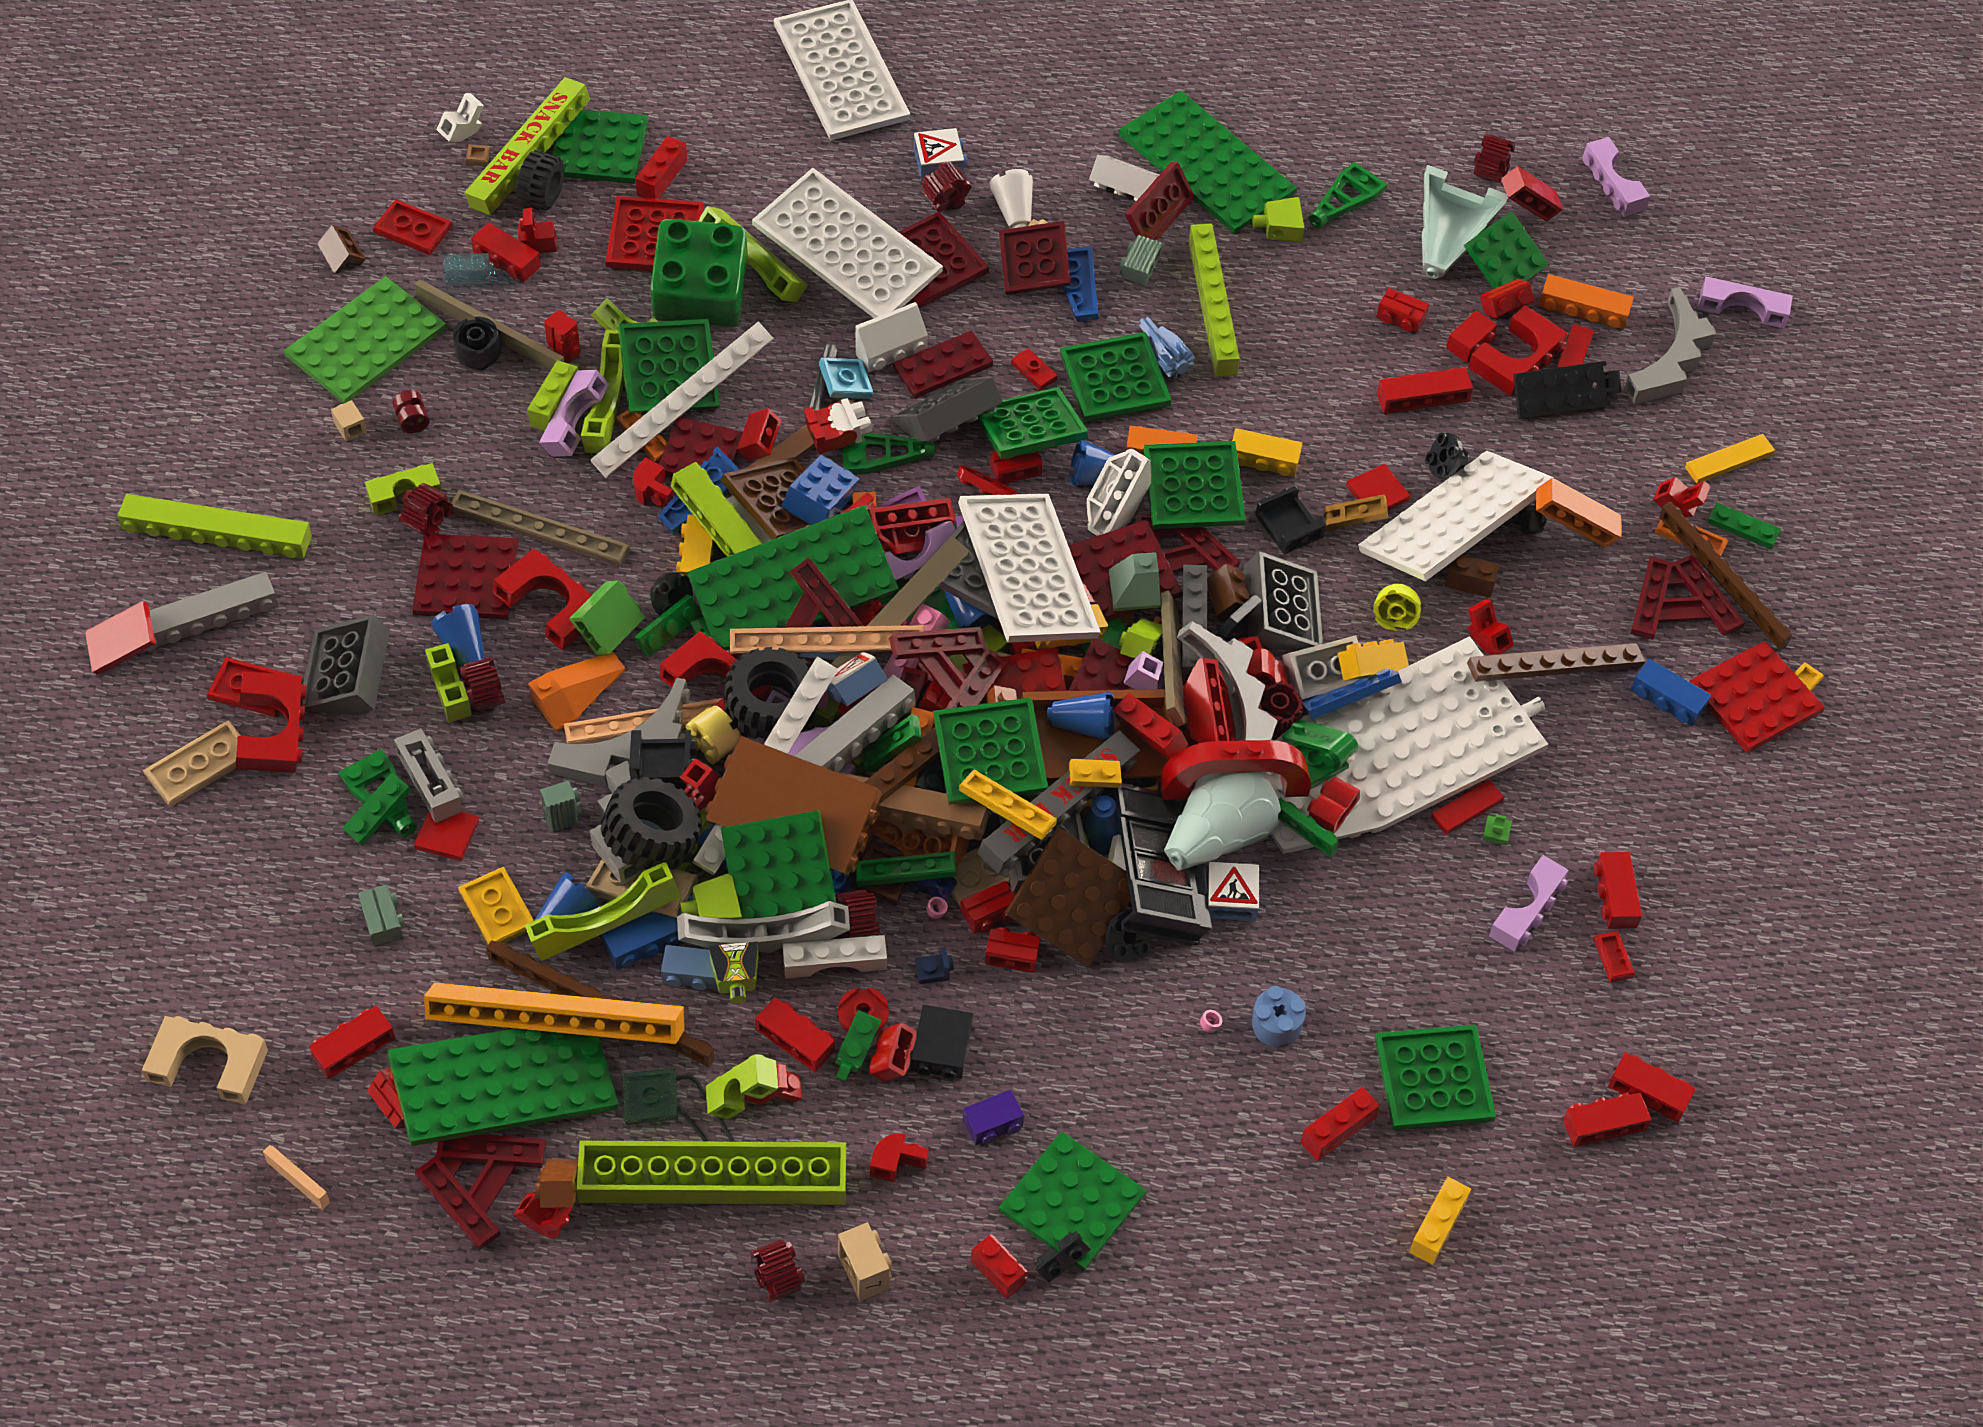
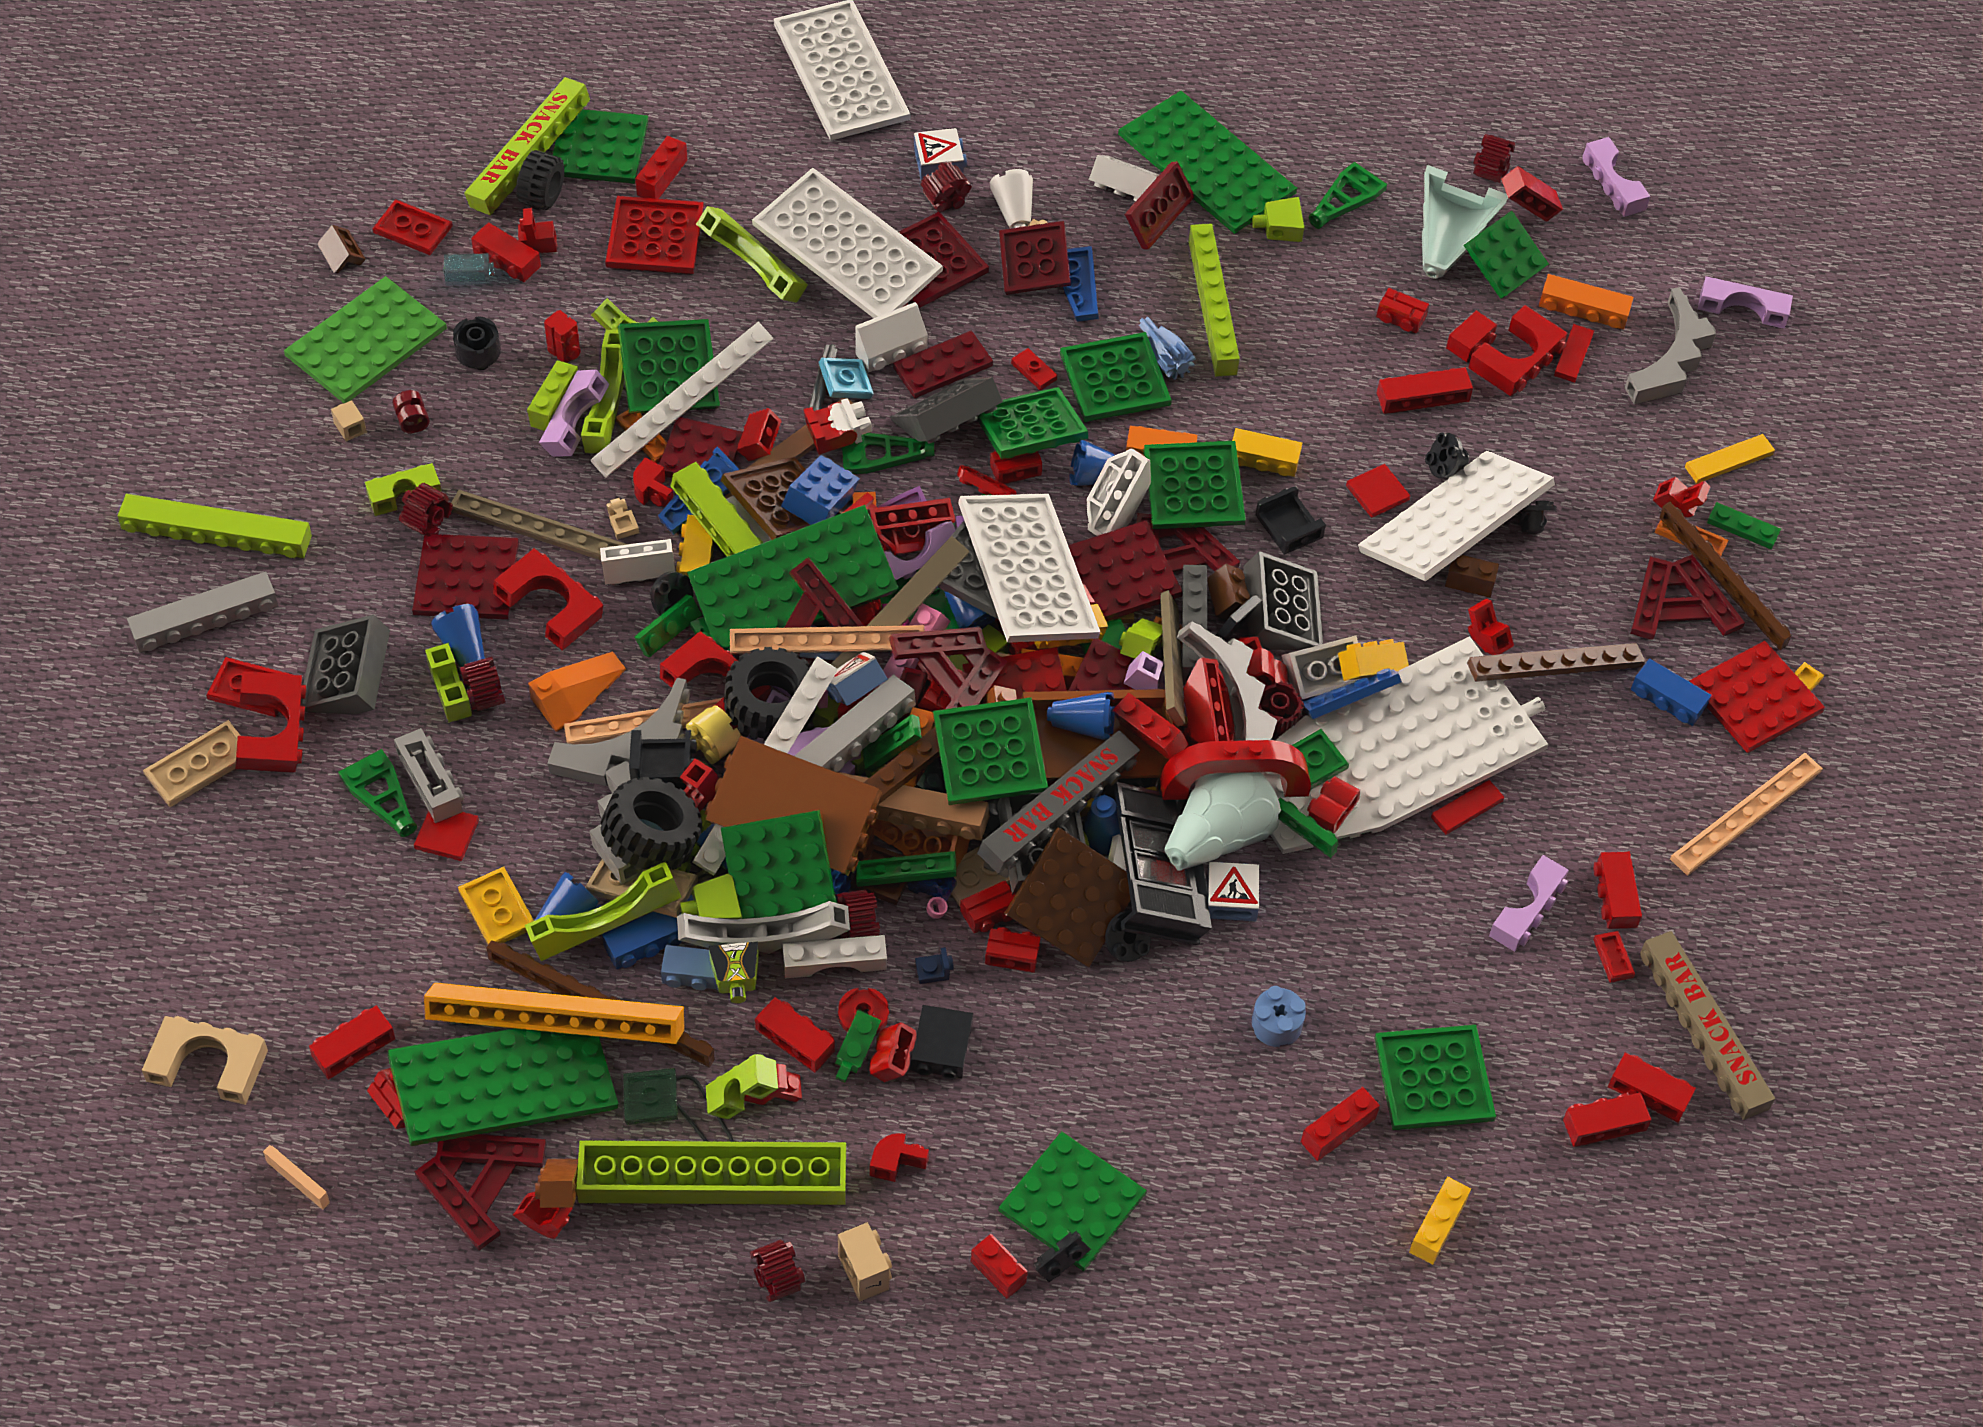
tile [85,601,156,675] -> none
green plate [342,773,412,846] -> none
sand green brick [358,885,406,946] -> none
dark tan tile [415,279,564,371] -> none
white brick [437,93,484,142] -> none
medium nougat tile [465,144,491,166] -> none
sand green brick [540,781,582,833] -> none
bright green brick [569,580,645,655] -> none
green brick [650,219,748,327] -> none
yellow tile [959,770,1057,840] -> none
dark purple brick [963,1090,1024,1145] -> none
yellow plate [1069,759,1122,788] -> none
sand green slope [1109,552,1161,611] -> none
sand green brick [1119,235,1162,286] -> none
bright pink hinge [1200,1010,1222,1033] -> none
green door [1282,719,1359,768] -> none
pearl gold plate [1323,494,1388,532] -> none
neon yellow cylinder [1373,584,1421,631] -> none
red brick [1480,279,1534,319] -> none
bright green tile [1482,814,1512,846] -> none
black hinge [1513,361,1622,419] -> none
orange brick [1536,478,1622,547] -> none
none -> white brick [600,539,675,585]
none -> tan plate [606,498,639,540]
none -> dark tan brick [1640,931,1776,1120]
none -> light nougat tile [1670,753,1823,876]

